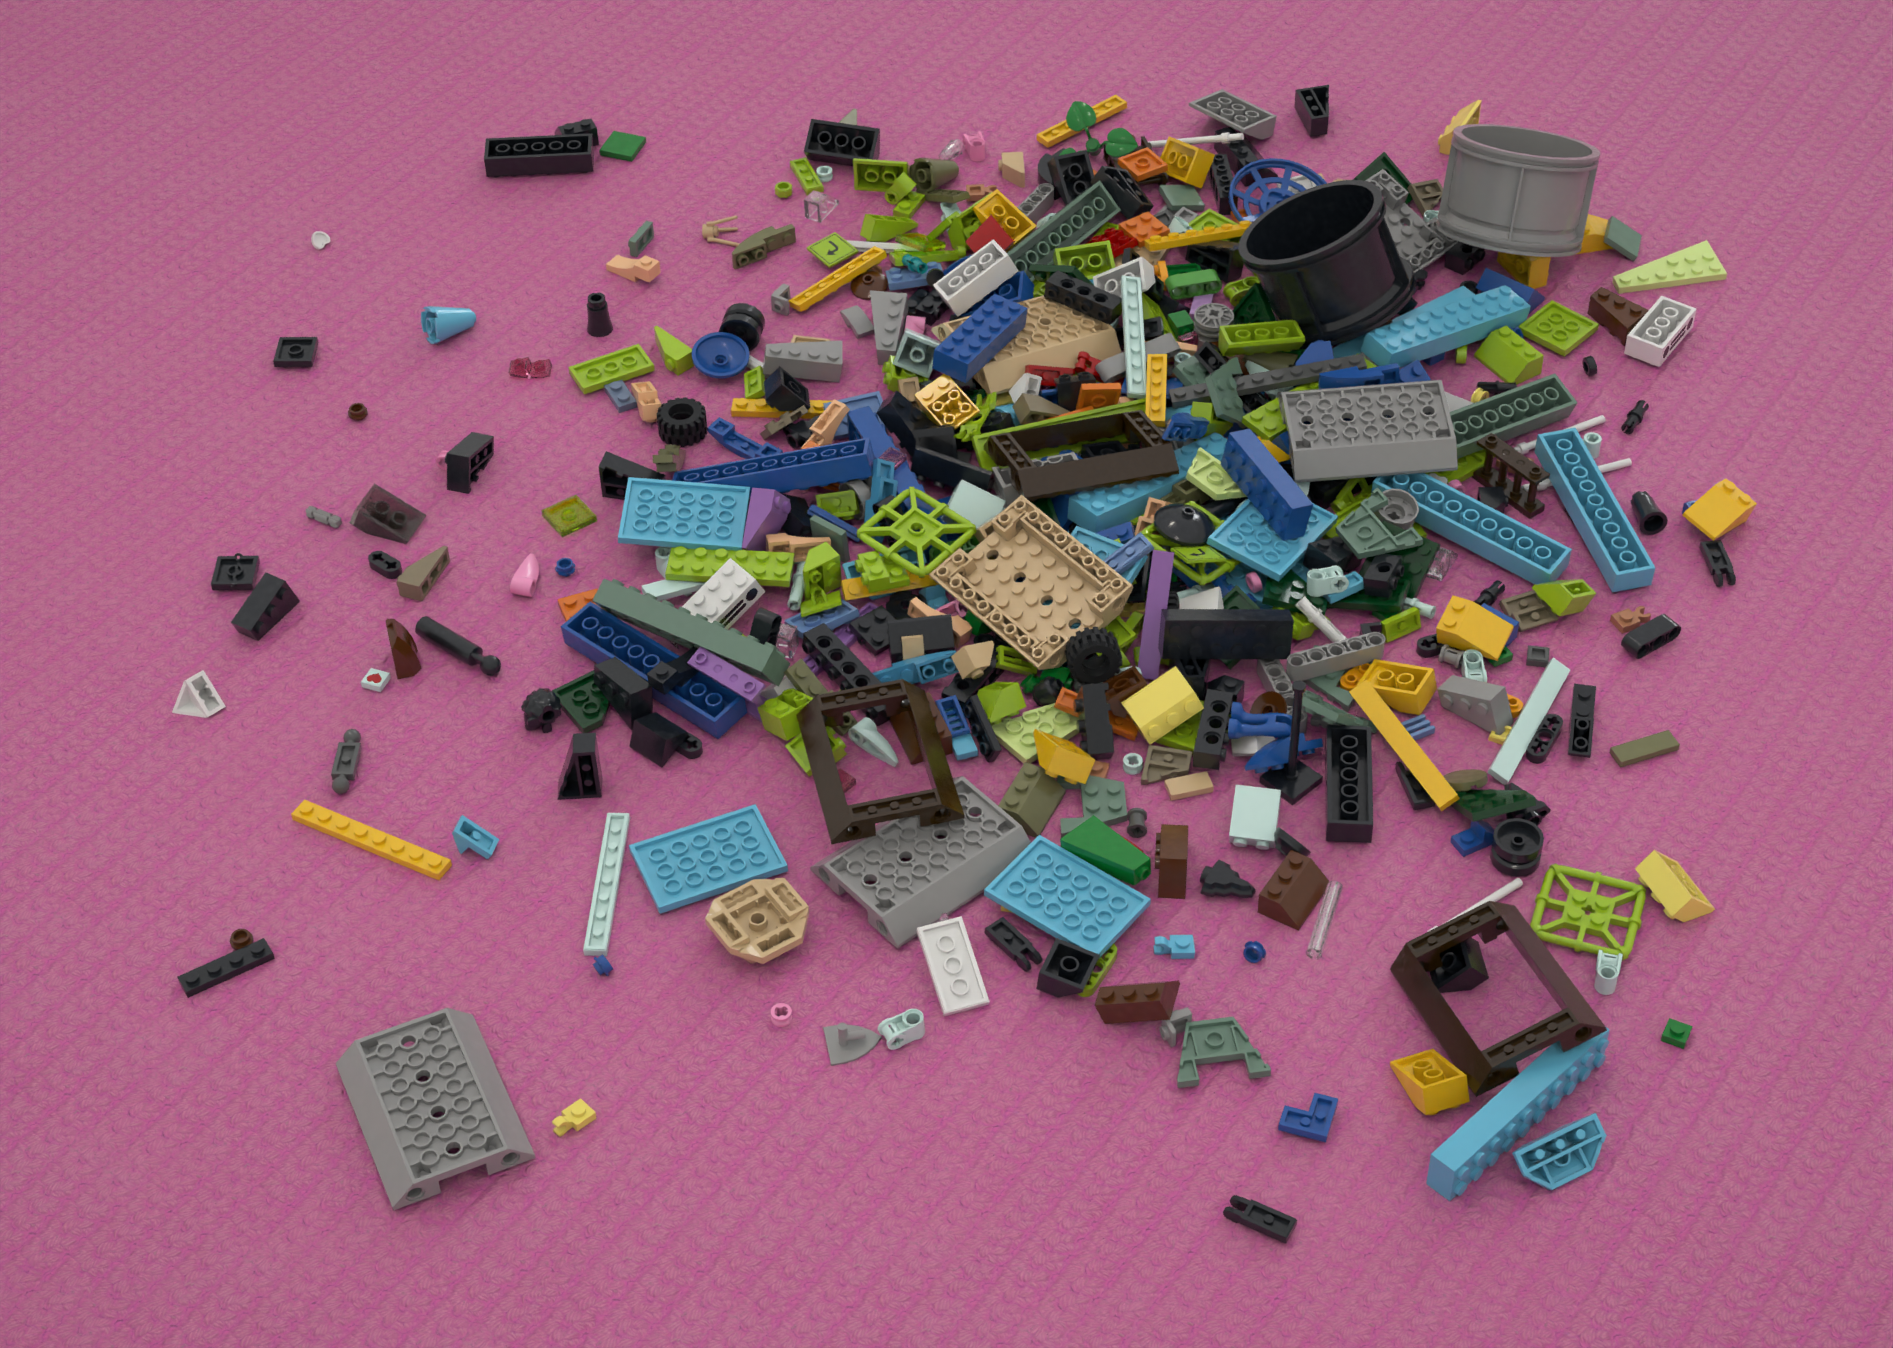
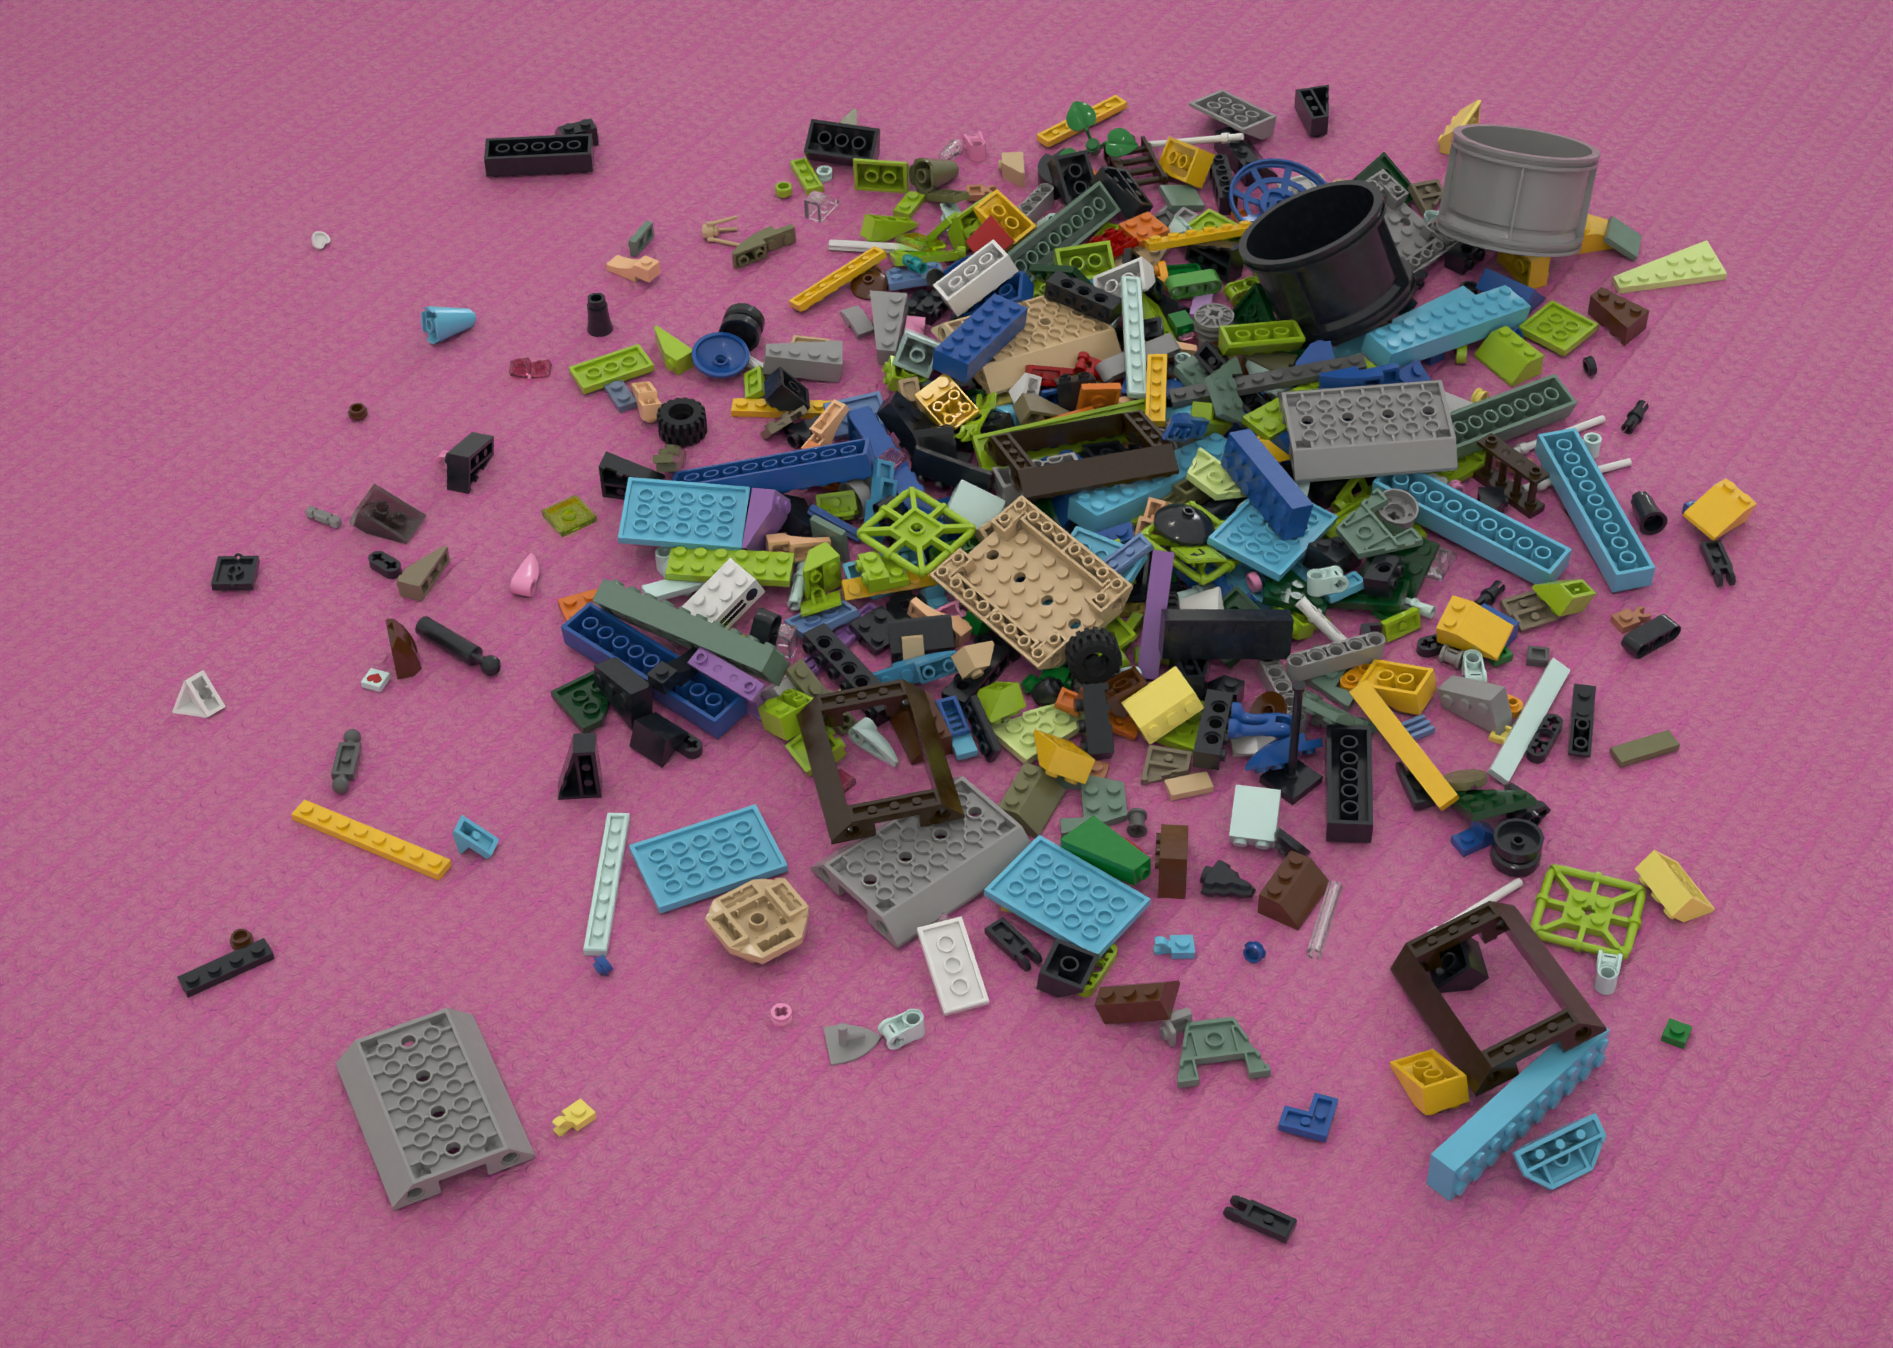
black wedge [231,572,300,641] -> none
black plate [273,337,319,368] -> none
black animal [521,688,562,733] -> none
blue plate [555,558,575,577] -> none
green tile [599,131,646,162] -> none
blue slope [707,417,783,459] -> none
light grey bracket [771,284,790,316] -> none
lime piece [807,232,858,268] -> none
lime piece [885,171,916,205] -> none
lime tile [996,645,1037,676] -> none
orange plate [1118,147,1168,182] -> none
light aqua bush [1123,753,1143,775] -> none
black axle [1476,380,1517,395] -> none
white brick [1624,296,1696,367] -> none

